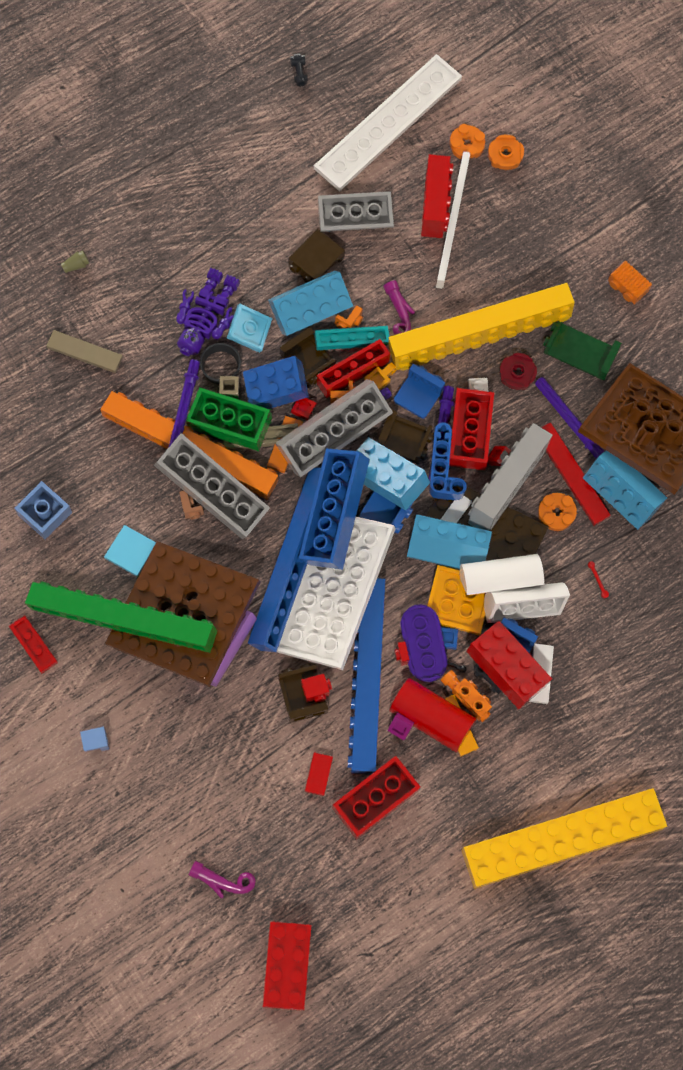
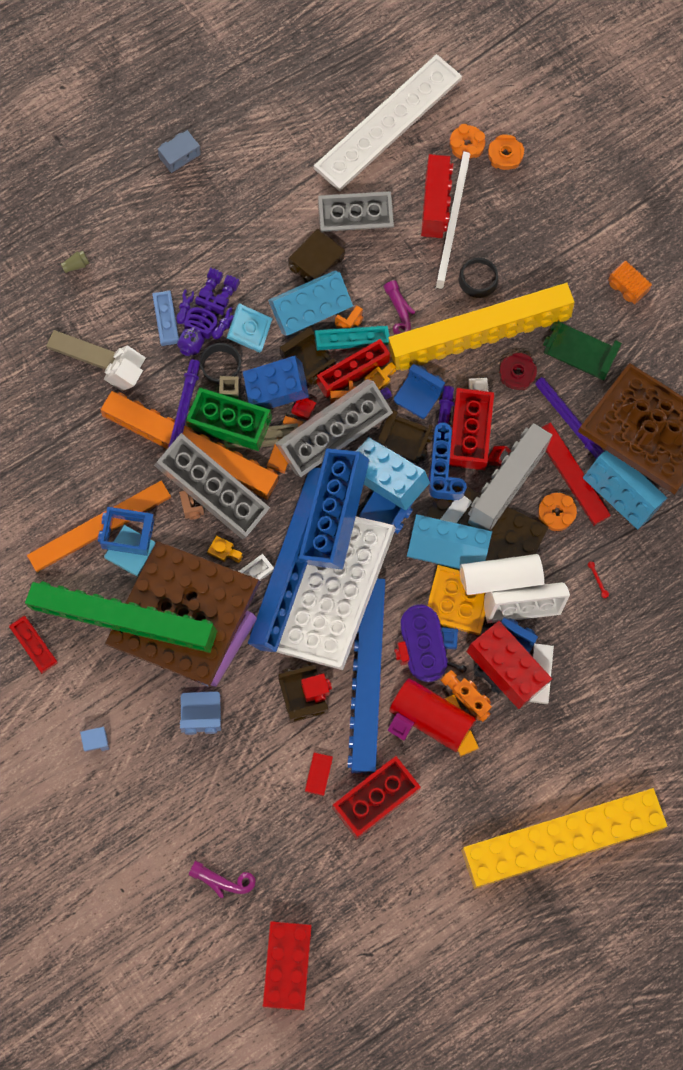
medium blue brick [14,481,72,539] -> none
black bar [290,54,308,87] -> none
none -> orange tile [27,481,171,572]
none -> blue window [98,507,155,556]
none -> white brick [104,345,146,391]
none -> medium blue tile [152,290,179,346]
none -> sand blue brick [158,130,201,173]
none -> medium blue bracket [180,692,221,735]
none -> light orange plate [207,536,243,563]
none -> white plate [238,554,274,581]
none -> black tyre [458,258,498,298]

